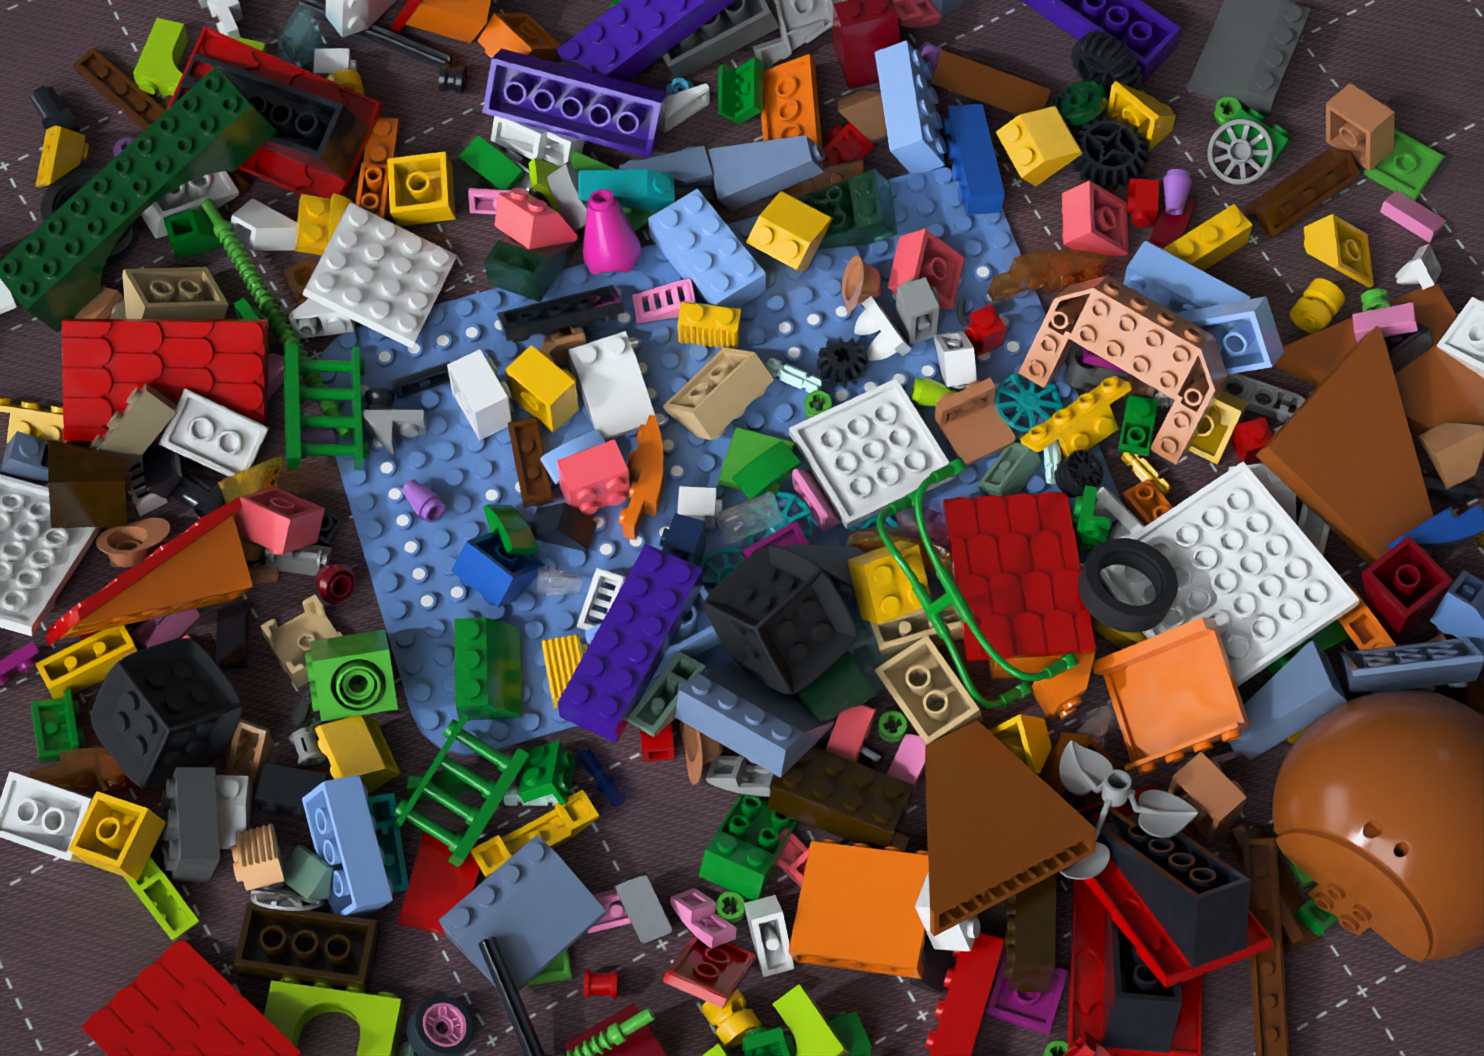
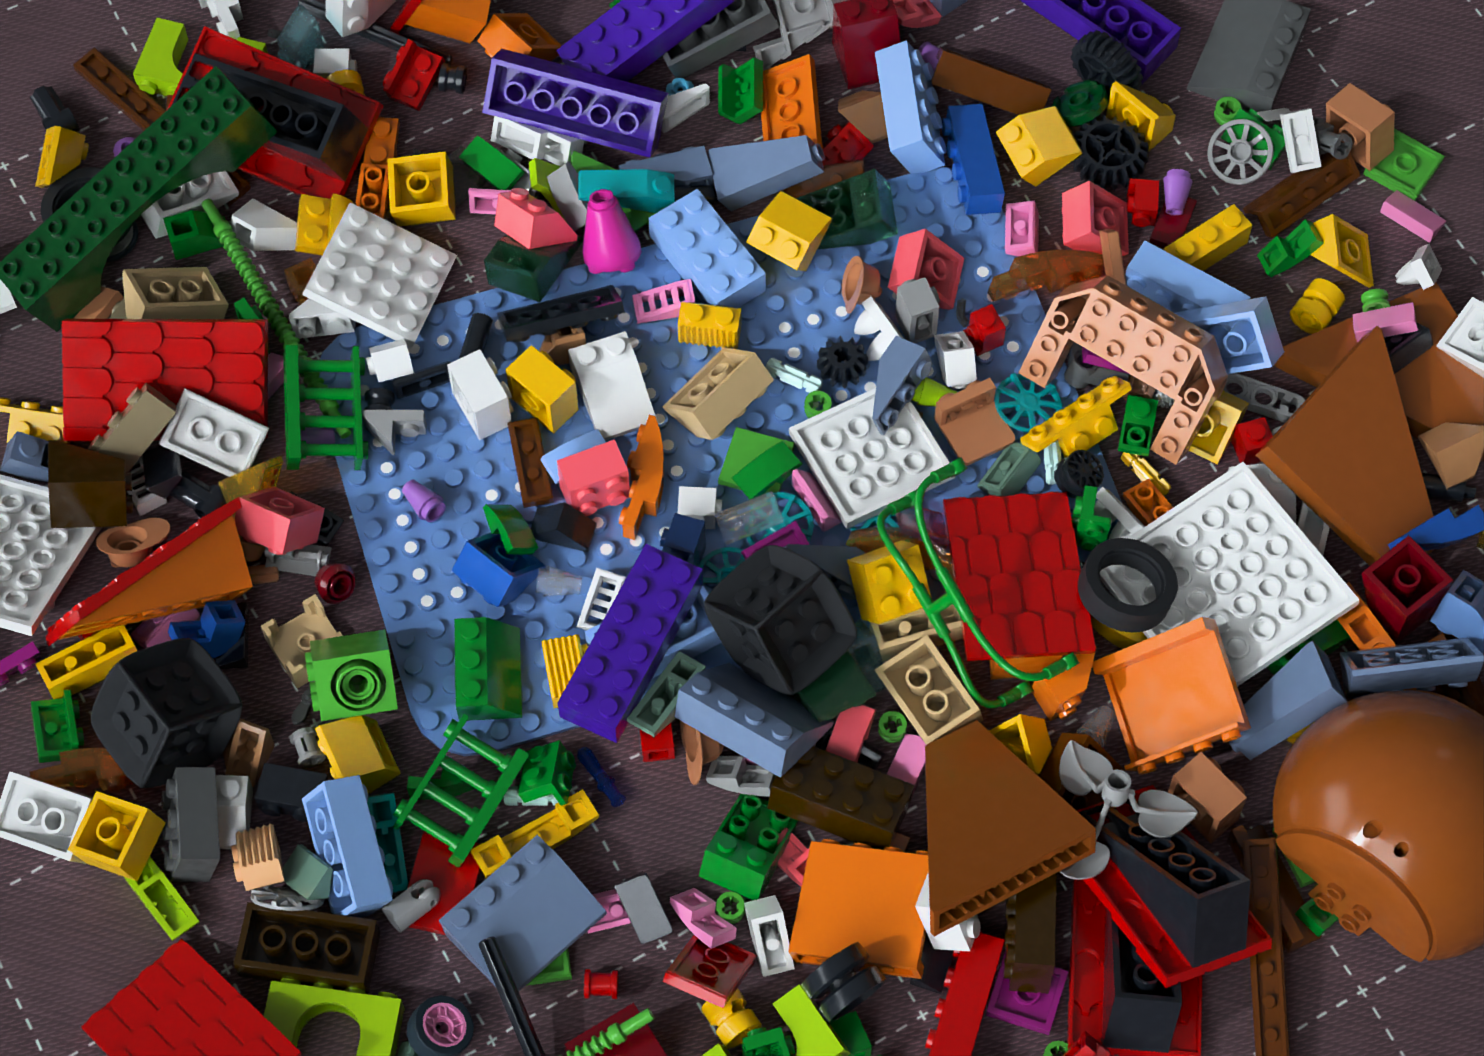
none -> blue brick [168,600,246,658]
none -> white brick [366,339,414,382]
none -> light grey piece [382,879,441,933]
none -> red bracket [383,39,445,111]
none -> black cylinder [459,313,493,358]
none -> black wheel [800,942,887,1024]
none -> sand blue slope [872,336,933,436]
none -> bright pink slope [1005,200,1039,260]
none -> nougat tile [1099,229,1127,286]
none -> white sticker [1257,108,1291,121]
none -> green slope [1257,219,1324,277]
none -> white tile [1280,108,1321,173]
none -> dark grey connector [1313,116,1353,160]

